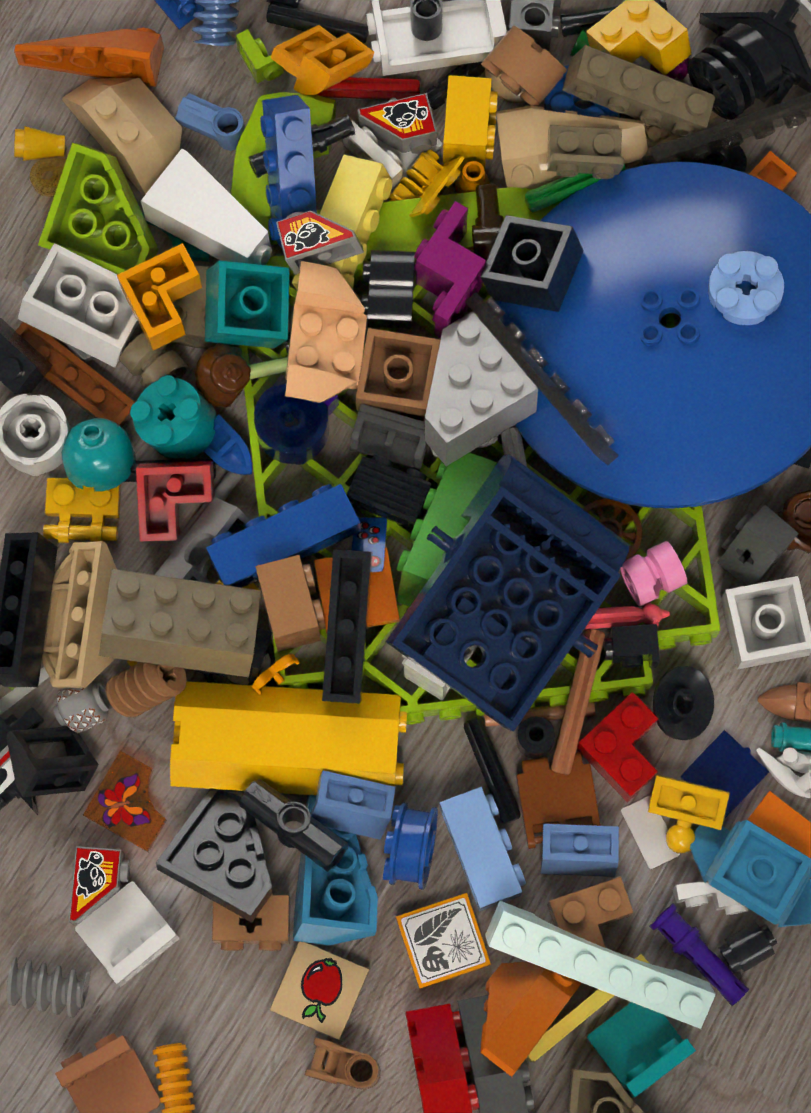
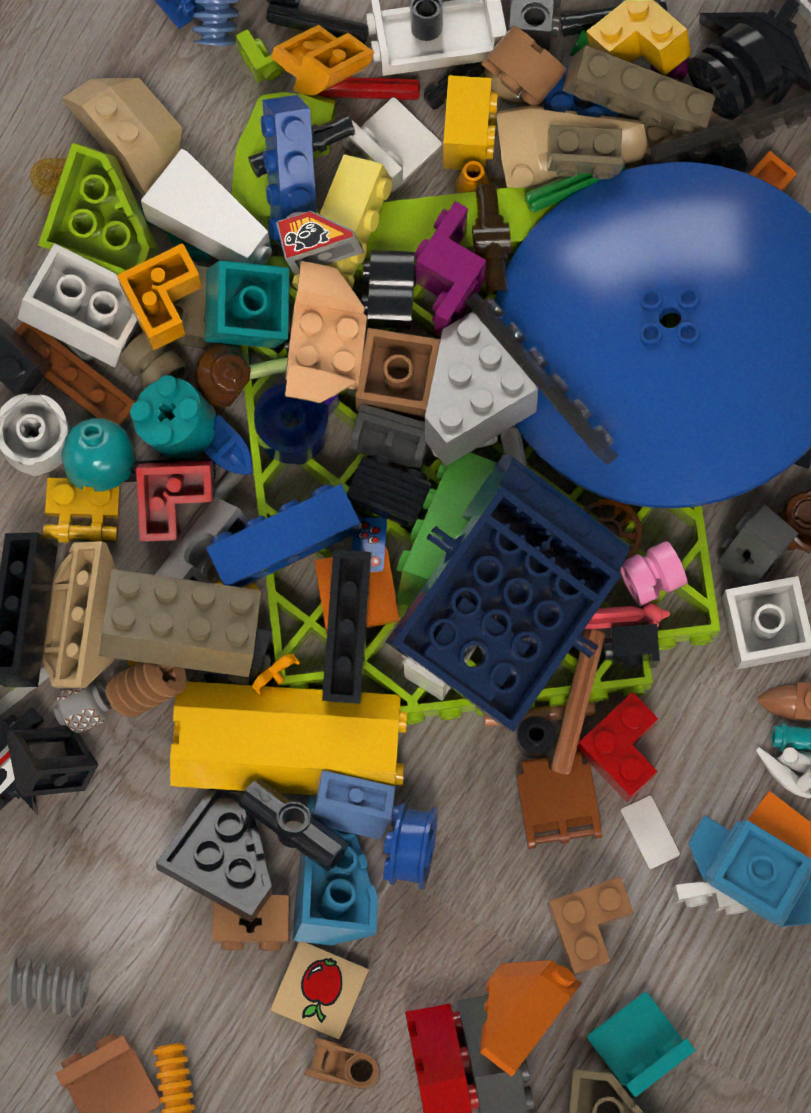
orange wedge [14,28,164,87] -> none
yellow cone [14,126,65,161] -> none
slope [69,846,130,925] -> none
white bracket [75,882,180,987] -> none
clear orange tile [83,751,167,853] -> none
medium blue piece [175,93,245,151] -> none
medium nougat brick [255,555,326,652] -> none
slope [357,93,437,154] -> none
yellow hinge [388,149,465,217] -> none
tile [396,893,491,989] -> none
light blue brick [439,786,526,912] -> none
black axle [464,717,521,824] -> none
black brick [480,215,584,312] -> none
light aqua arch [485,901,716,1029] -> none
light yellow tile [527,954,650,1063] -> none
medium blue panel [540,824,619,877] -> none
yellow plate [648,774,730,853] -> none
dark purple pin [649,903,749,1006] -> none
black dish [653,666,714,740] -> none
clear blue piece [680,730,769,819] -> none
light blue plate [708,251,784,325] -> none
black brick [718,921,777,974] -> none

